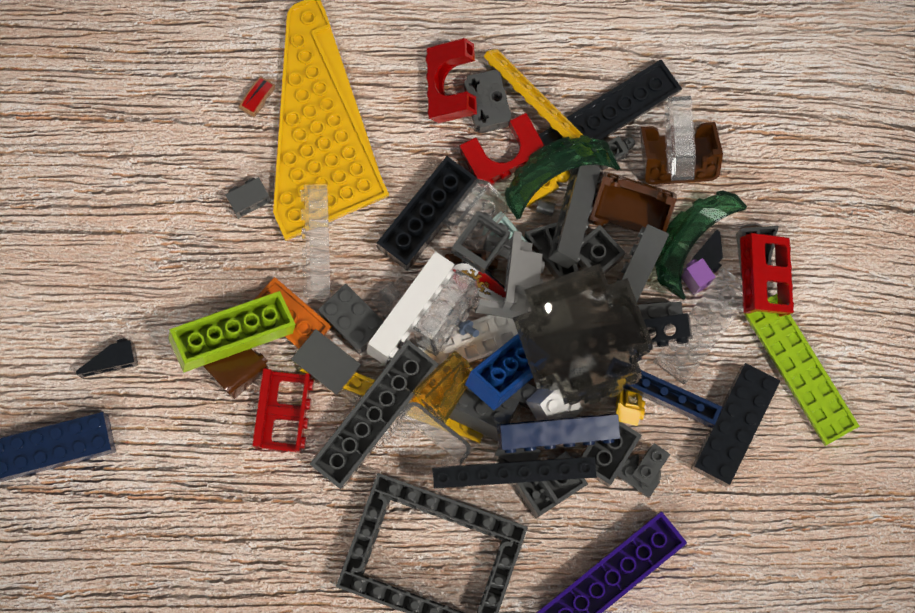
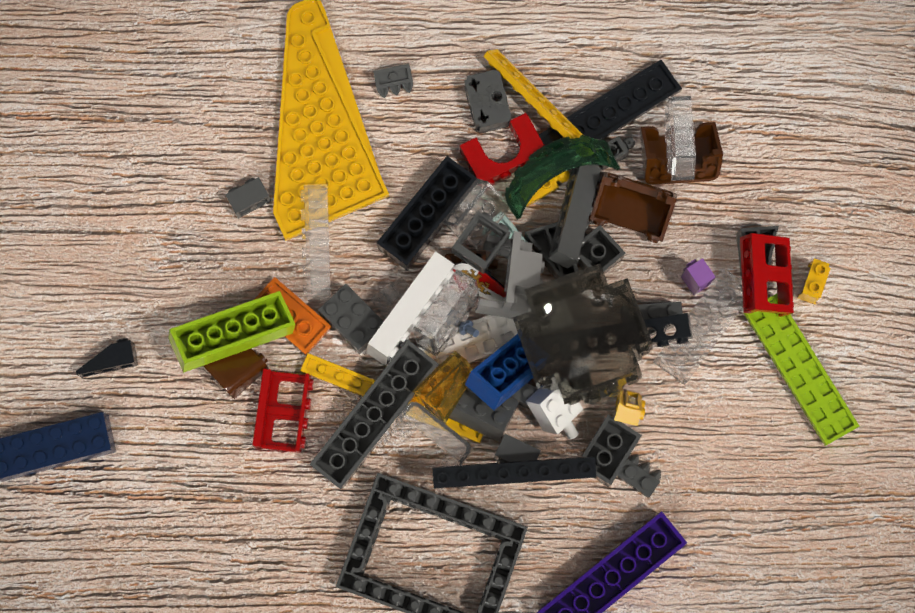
slope [239,76,276,117] -> none
dark grey tile [291,329,361,395] -> none
red arch [426,38,477,123] -> none
dark blue brick [497,413,620,453] -> none
dark grey slope [514,451,588,519] -> none
dark grey hinge [536,199,556,216] -> none
dark blue brick [604,358,722,428] -> none
dark grey brick [613,224,669,305] -> none
dark grey plate [632,443,671,487] -> none
clear green windscreen [654,190,747,300] -> none
black slope [690,230,723,274] -> none
black brick [691,363,780,487] -> none
none -> dark grey plate [373,63,413,98]
none -> yellow window [797,258,831,305]

